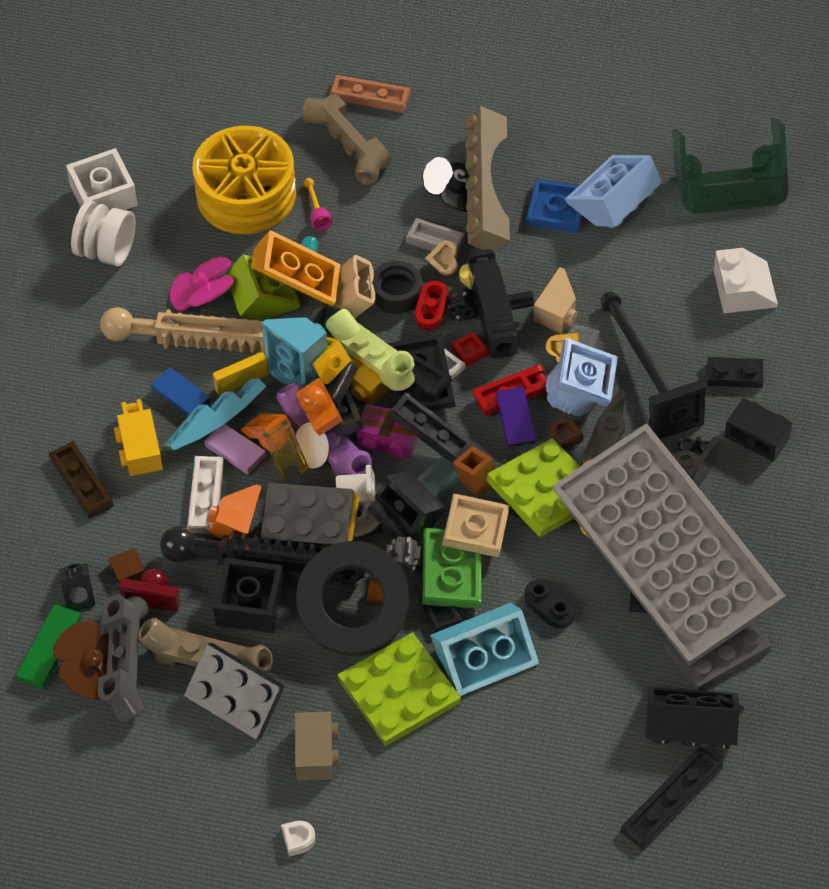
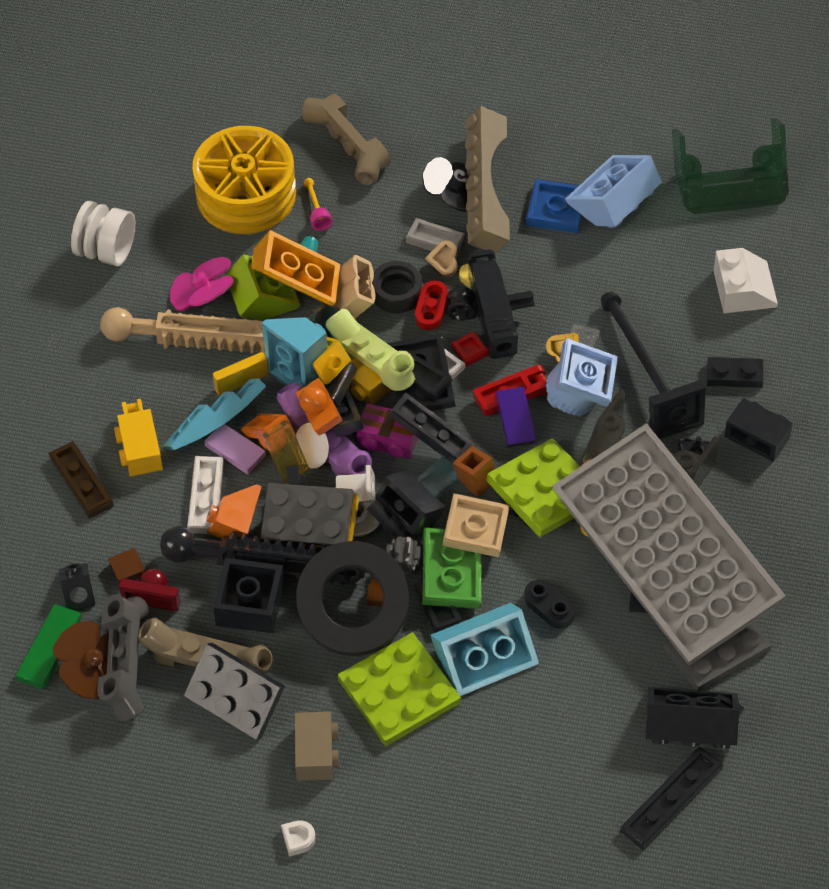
white brick [66,148,138,211] -> none
blue tile [151,367,210,417] -> none
nougat tile [330,75,411,113] -> none
tan slope [533,267,578,334] -> none
reddish brown tile [550,418,584,449] -> none

